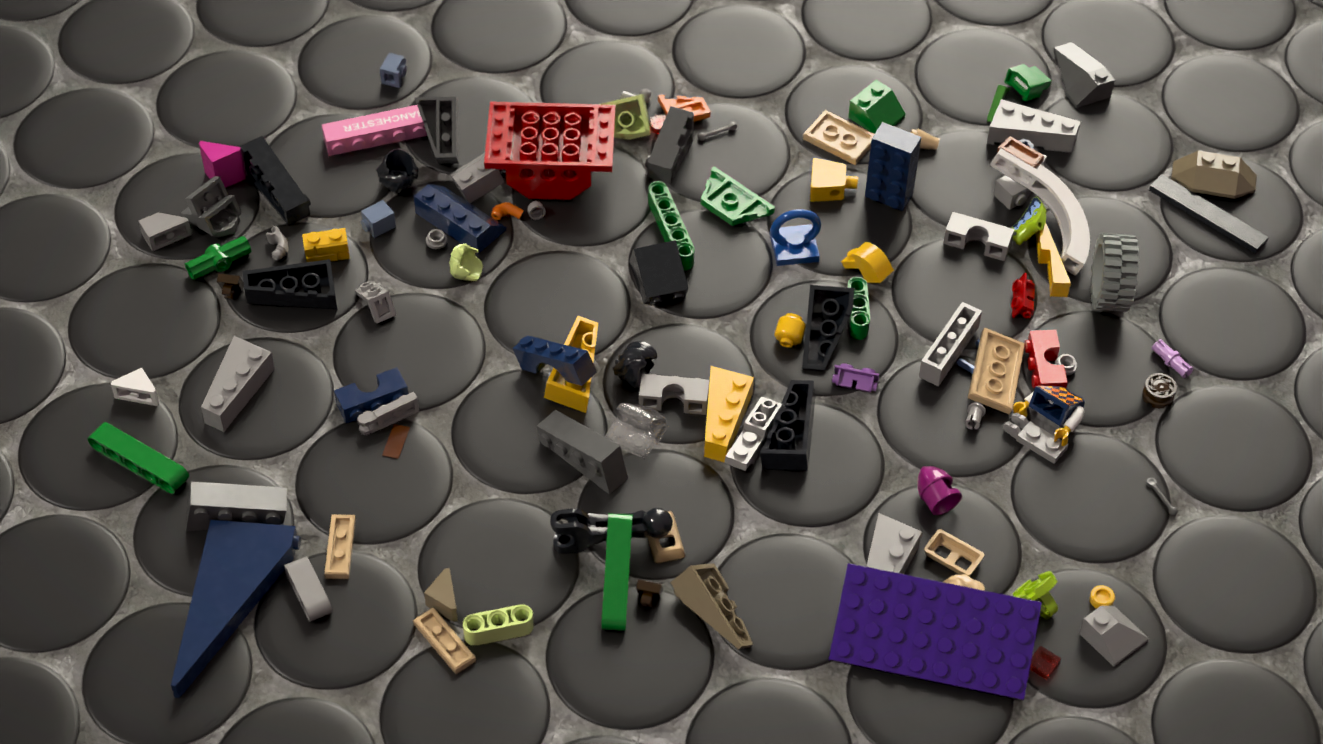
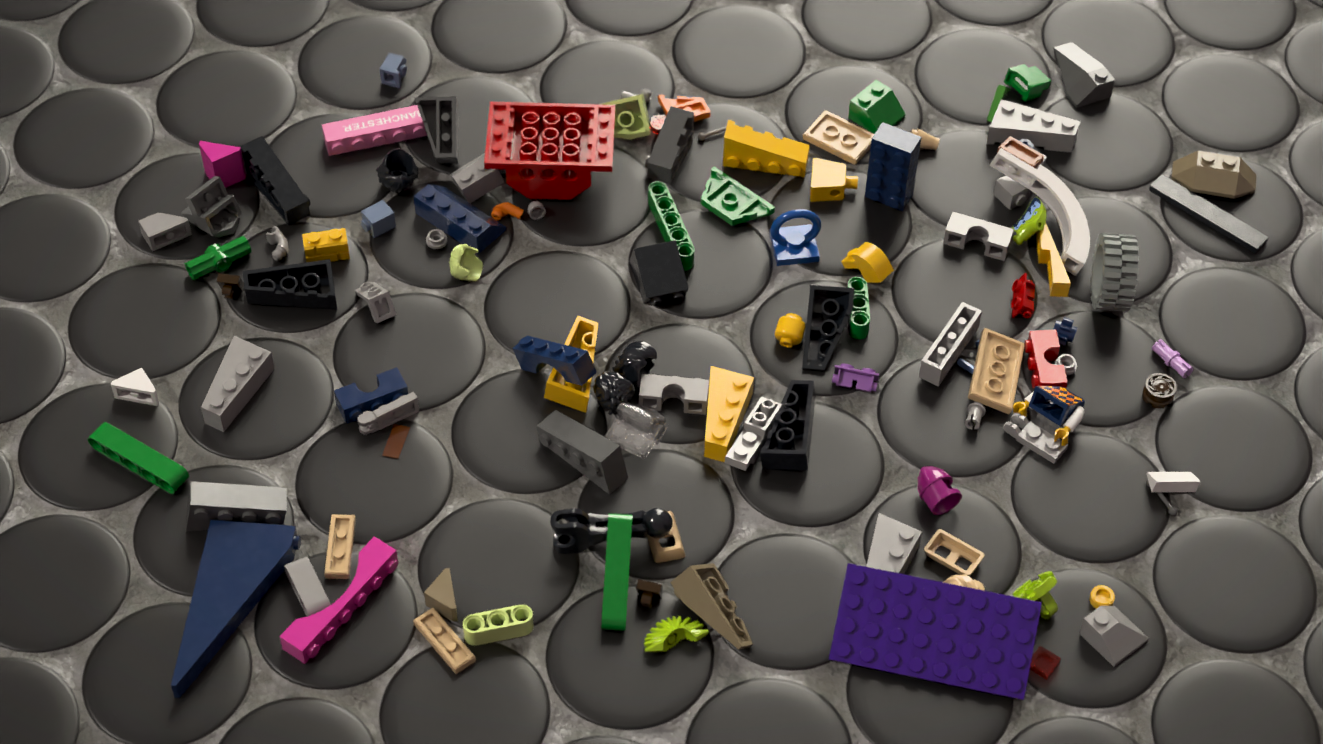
none -> dark pink arch [280,536,398,664]
none -> black hair [593,371,636,415]
none -> lime hair [644,616,709,652]
none -> yellow wedge [723,120,809,177]
none -> dark blue gear [1053,317,1078,346]
none -> white slope [1146,472,1200,492]

